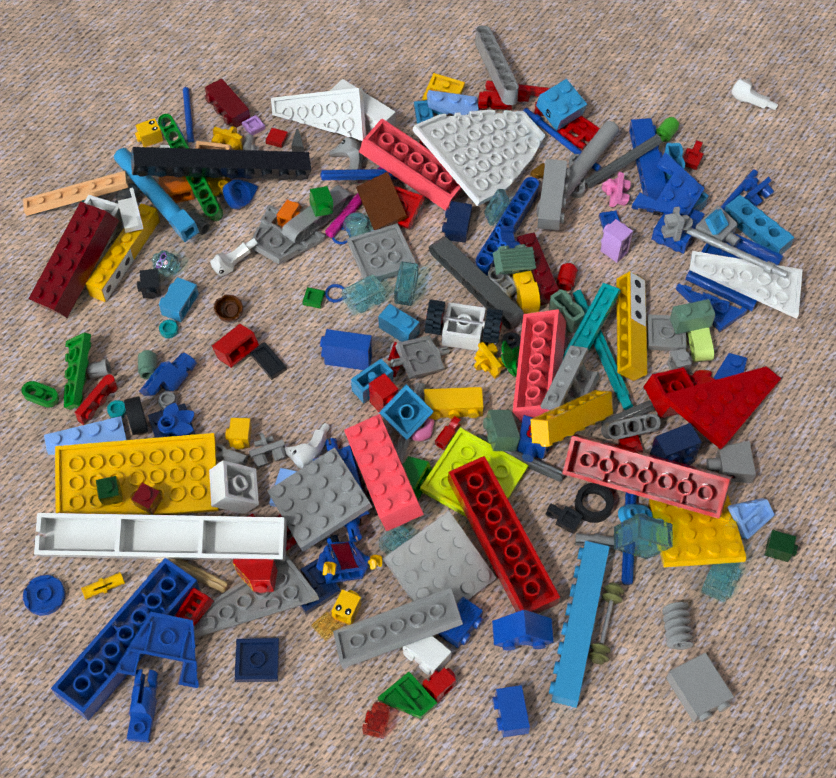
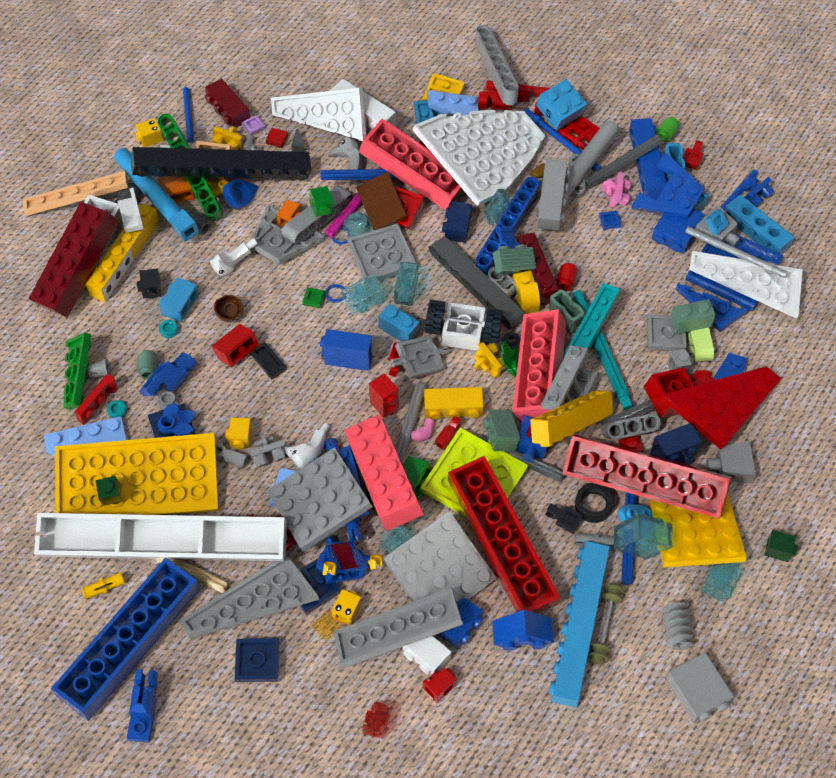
green plate [21,381,59,408] -> none
blue tile [23,575,65,616] -> none
blue wing [114,611,199,688] -> none
black tyre [124,396,148,435] -> none
dark red brick [131,482,163,515] -> none
clear light blue head [152,250,180,277] -> none
red slope [175,588,214,626] -> none
white brick [209,460,259,514] -> none
red slope [233,559,278,593] -> none
dark azure brick [351,359,393,404] -> none
green wing [377,672,437,719] -> none
dark azure slope [379,384,434,440] -> none
blue brick [492,685,530,738] -> none
lavender brick [600,219,633,263] -> none
yellow brick [616,271,647,381] -> none
light grey hips [661,207,693,242] -> none
light blue wing [727,498,775,539] -> none
white animal [731,78,778,110] -> none

